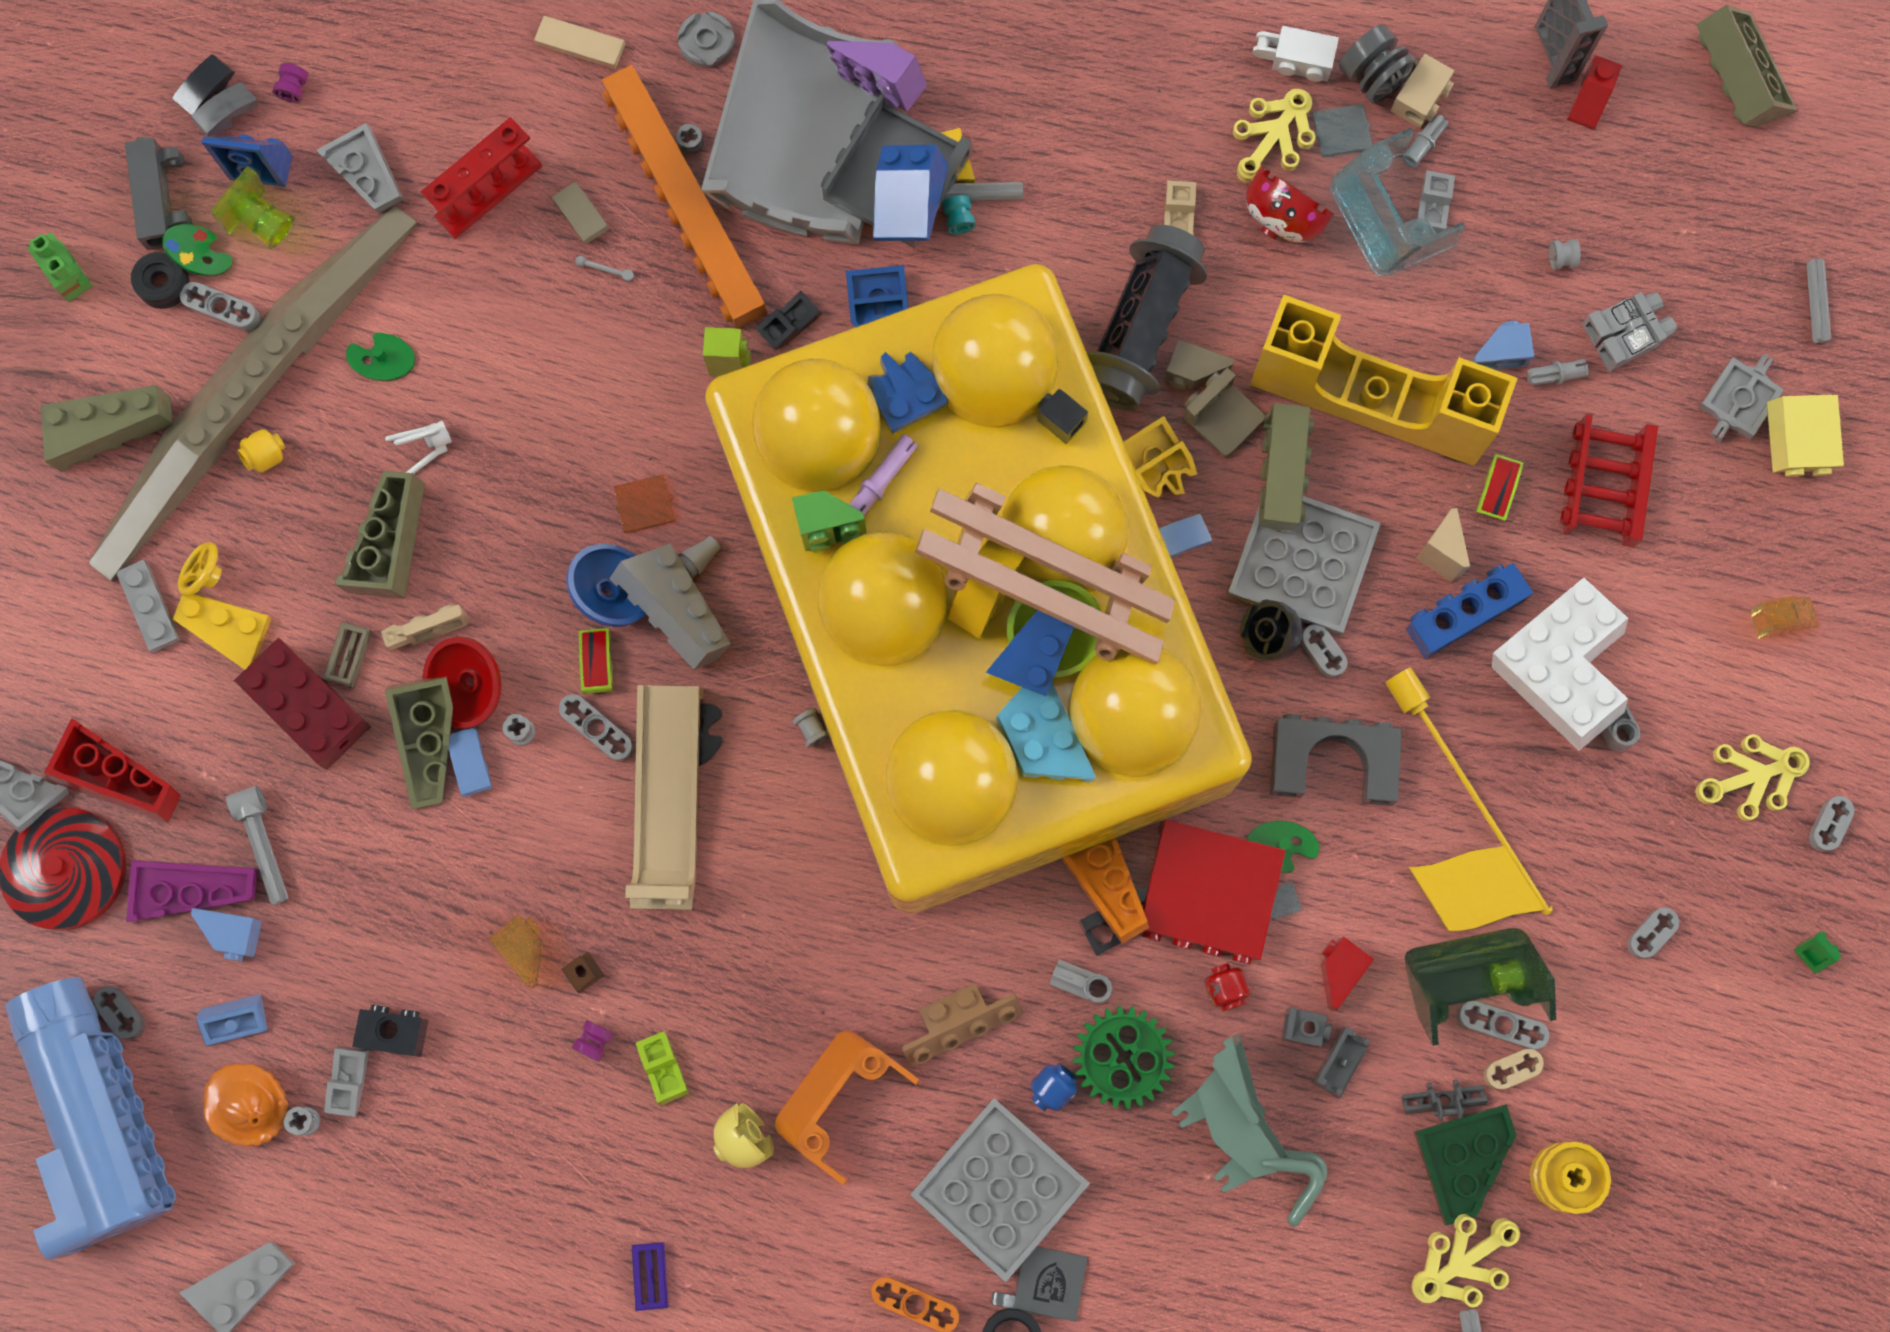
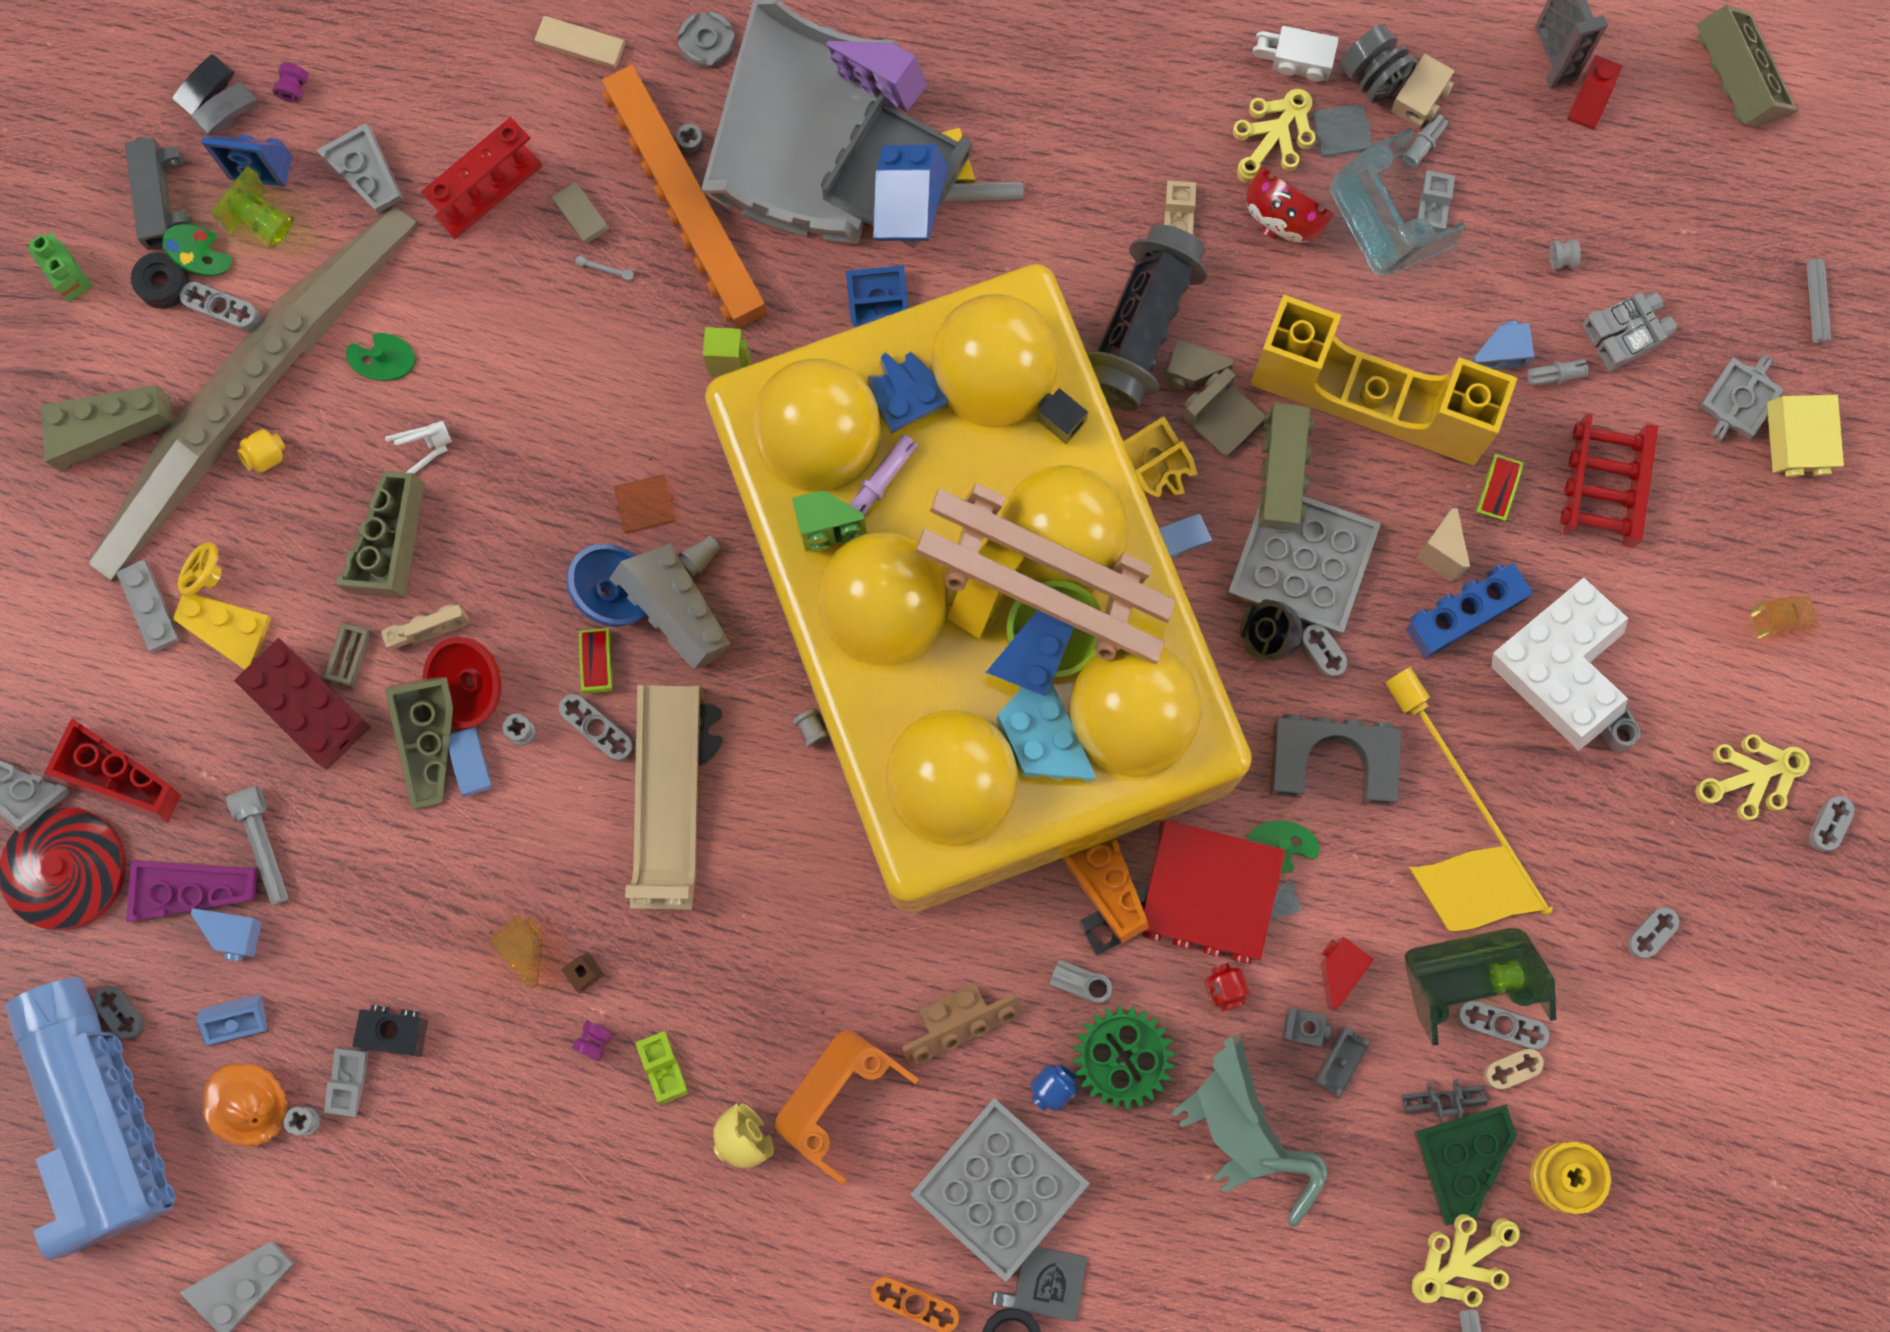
dark purple tile [631,1242,669,1311] -> none
black slope [756,291,823,350] -> none
teal wheel [942,195,976,235] -> none
green tile [1794,931,1842,974] -> none

